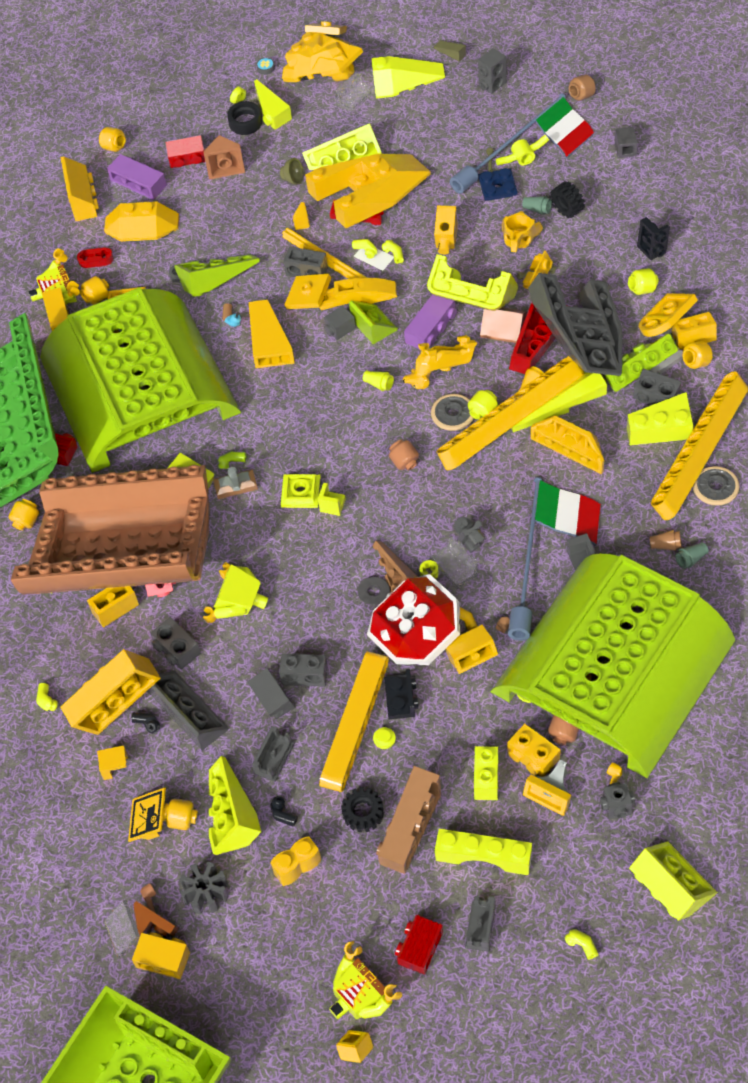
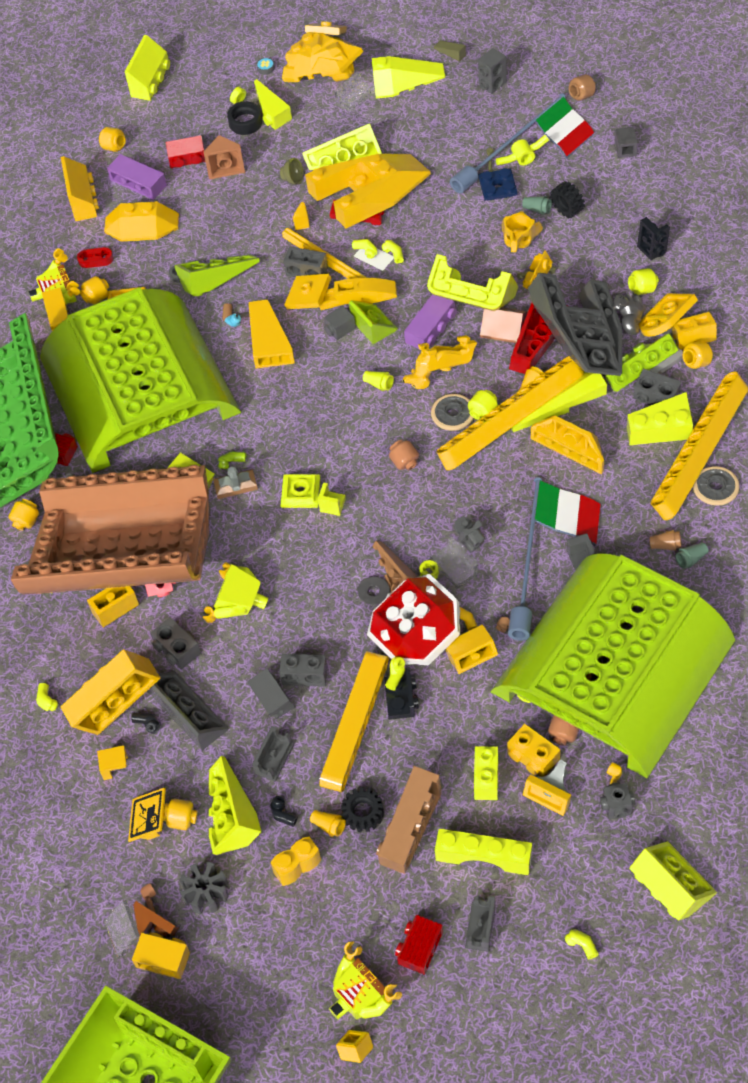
neon yellow plate [373,727,396,749] -> none
yellow torso [434,205,458,255] -> none
none -> neon yellow slope [125,35,170,101]
none -> yellow cone [310,810,346,837]
none -> neon yellow arm [385,657,405,690]
none -> flat silver animal [612,294,646,335]

